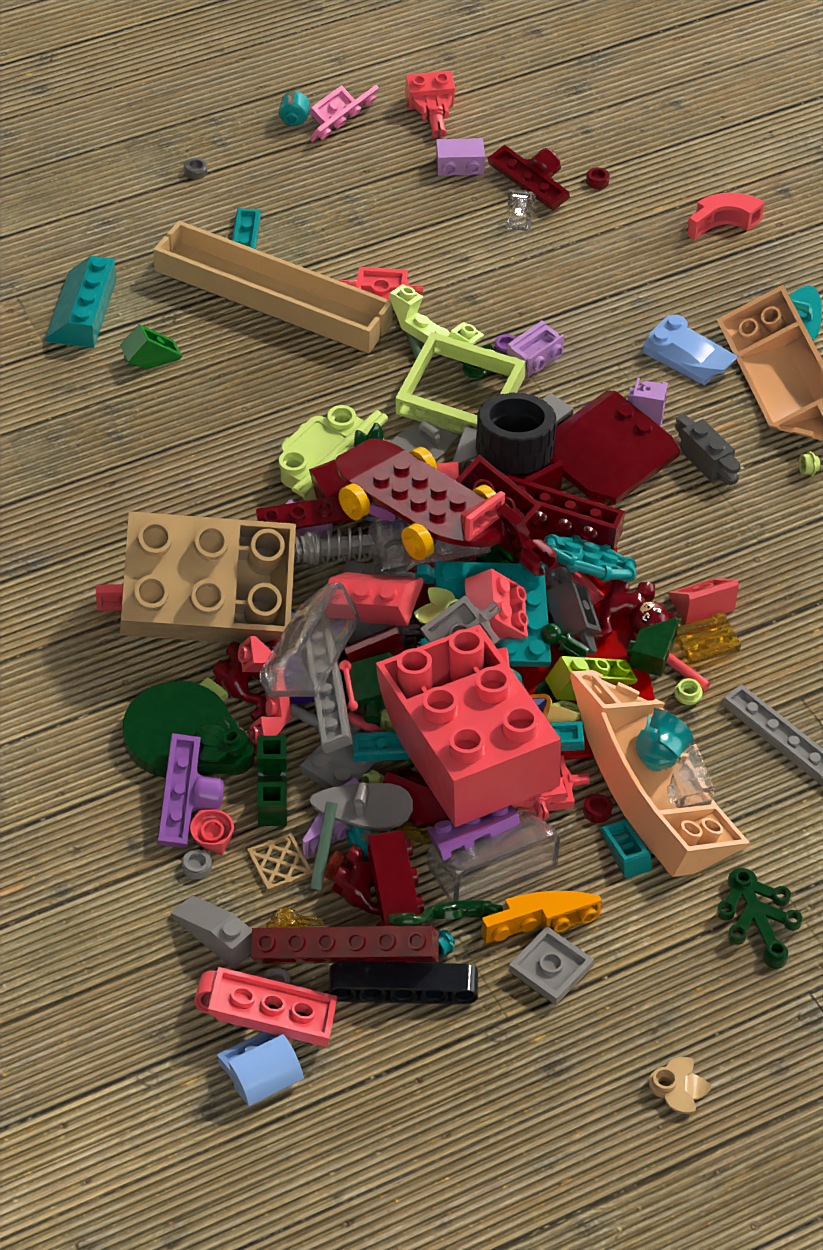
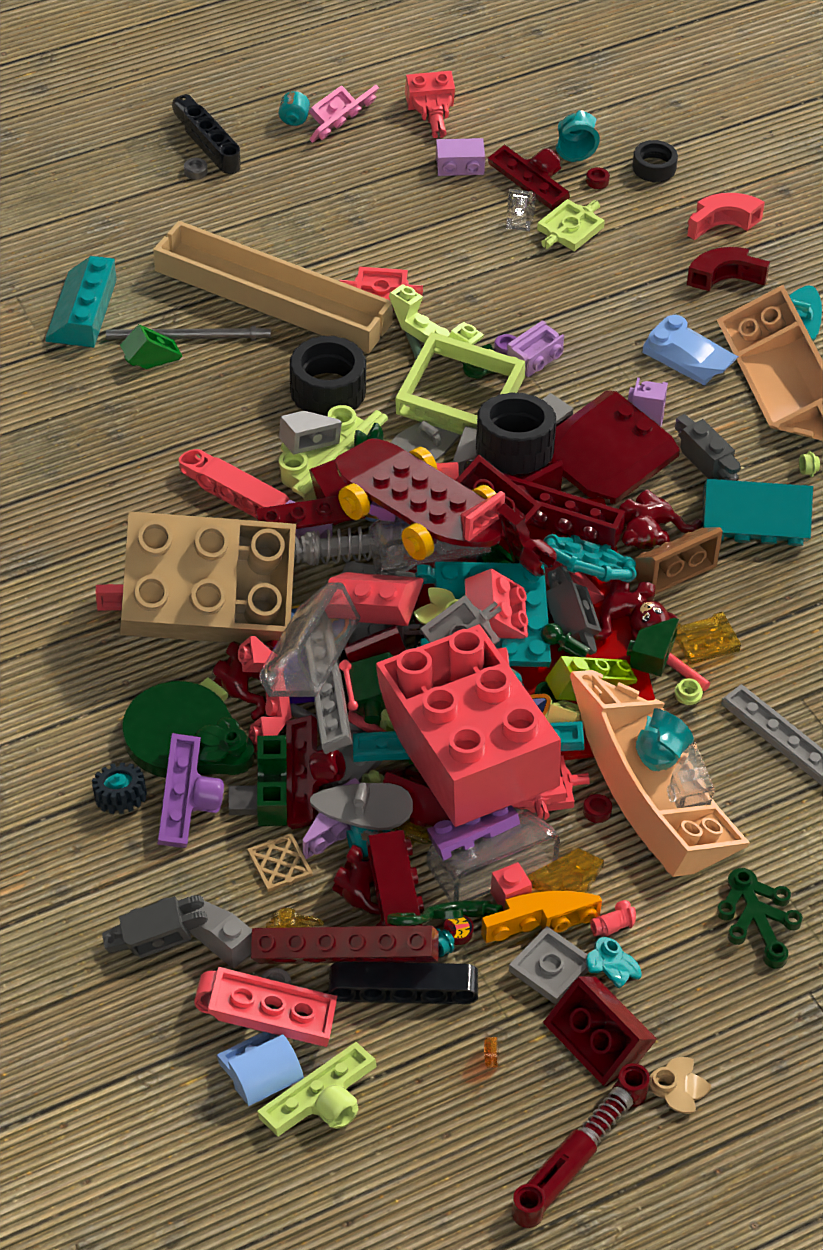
light grey tile [182,849,212,880] -> none
coral hat [190,809,234,855] -> none
teal tile [232,208,261,249] -> none
sand green bar [310,802,338,891] -> none
clear red tile [324,851,347,882] -> none
teal slope [600,819,652,878] -> none
coral slope [668,578,739,625] -> none
none -> black wheel [92,763,147,814]
none -> dark grey hinge [102,895,208,958]
none -> flat silver bar [106,326,271,341]
none -> black piece [172,94,241,174]
none -> coral piece [179,449,290,519]
none -> flat silver tile [229,785,257,815]
none -> yellowish green plate [257,1042,377,1137]
none -> light grey slope [279,411,342,455]
none -> dark red plate [286,715,346,830]
none -> black tyre [290,336,366,416]
none -> tile [444,915,474,945]
none -> clear orange tile [484,1036,499,1068]
none -> coral brick [490,862,532,911]
none -> dark red piece [512,1063,650,1228]
none -> clear yellow wing [527,848,604,893]
none -> yellowish green plate [537,199,605,251]
none -> dark red slope [542,976,657,1086]
none -> teal helmet [556,110,600,162]
none -> teal plate [586,937,642,989]
none -> coral arm [590,900,636,937]
none -> dark red animal [619,489,703,549]
none -> black tyre [632,140,678,182]
none -> medium nougat slope [635,527,723,594]
none -> dark red arch [687,247,770,292]
none -> teal windscreen [703,479,813,546]

